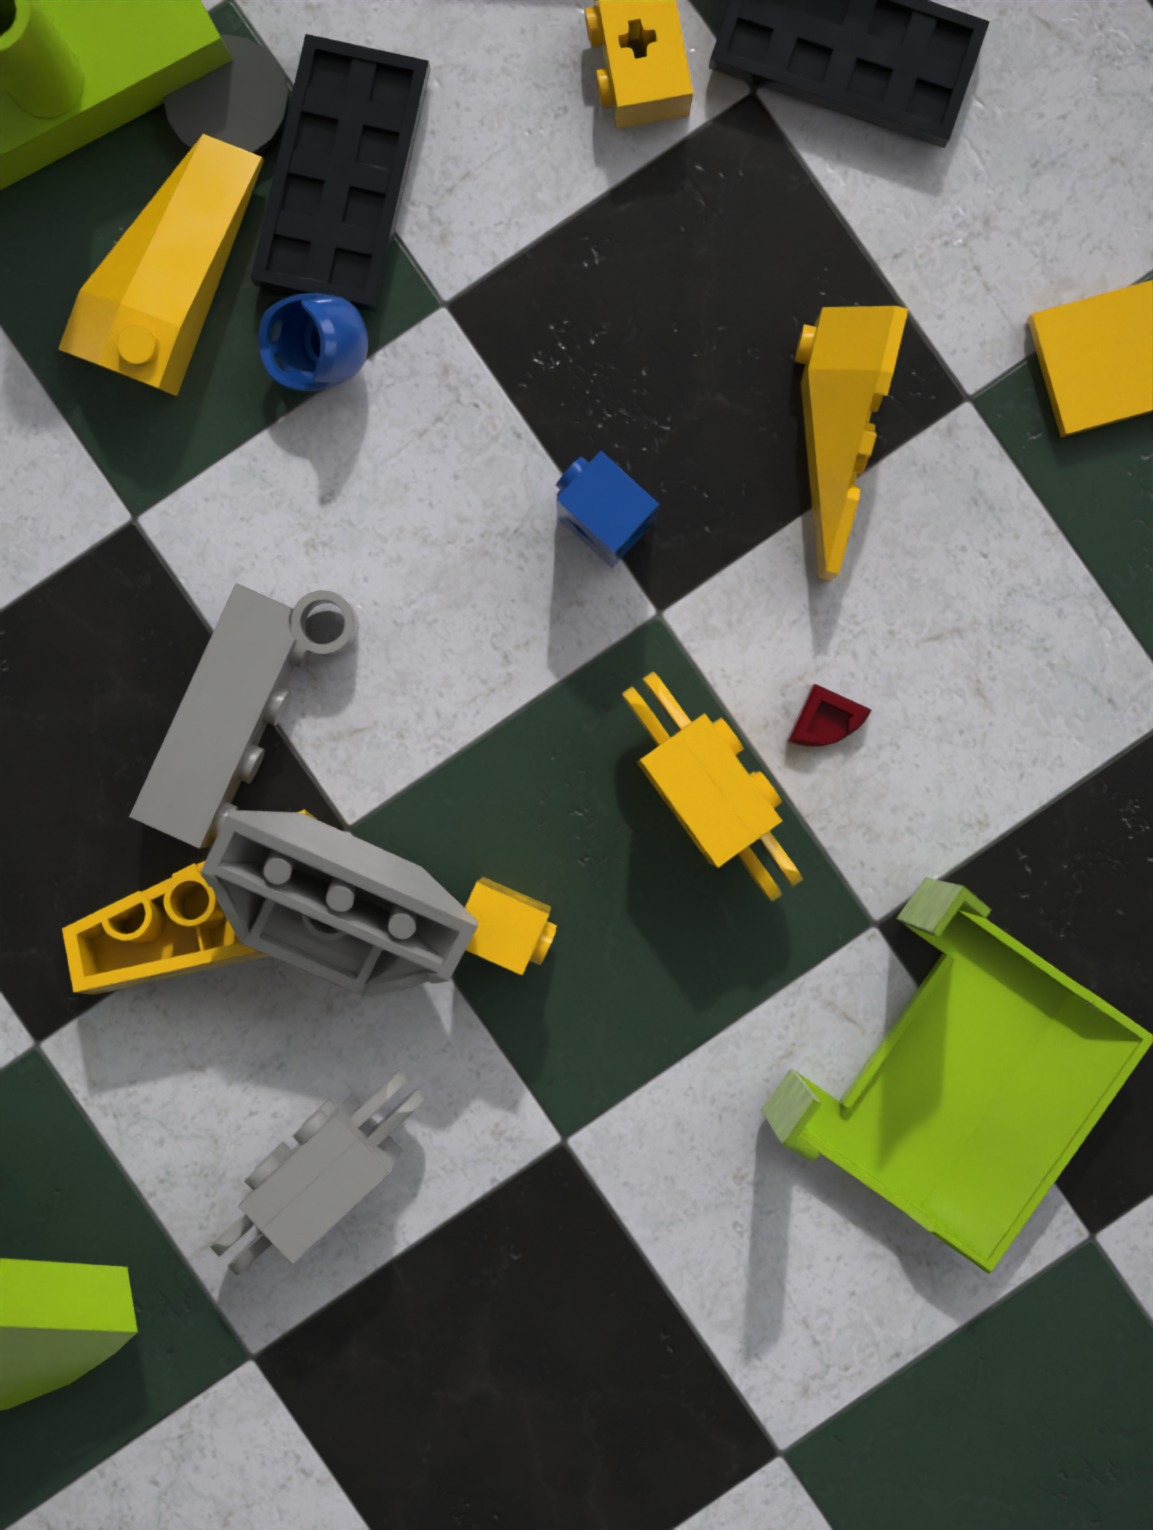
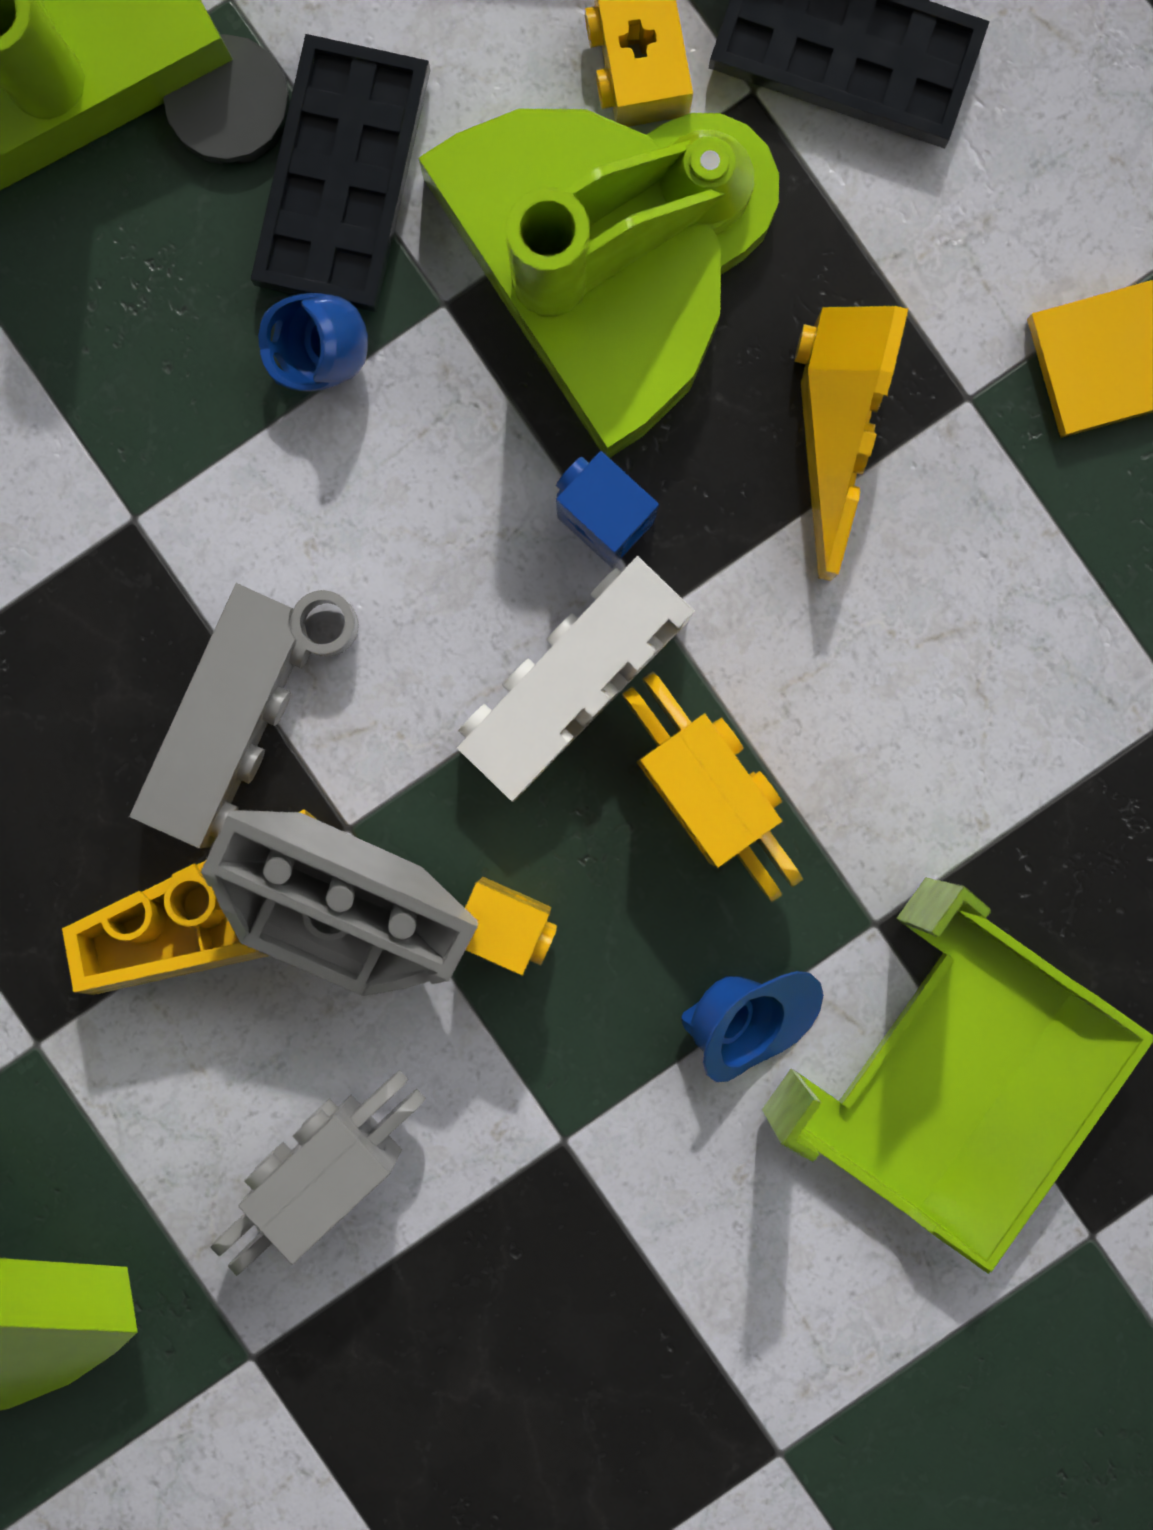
yellow wedge [58,134,264,396] -> none
dark red tile [786,683,871,747] -> none
none -> lime piece [418,108,779,458]
none -> white wedge [457,555,694,802]
none -> blue piece [681,971,824,1082]

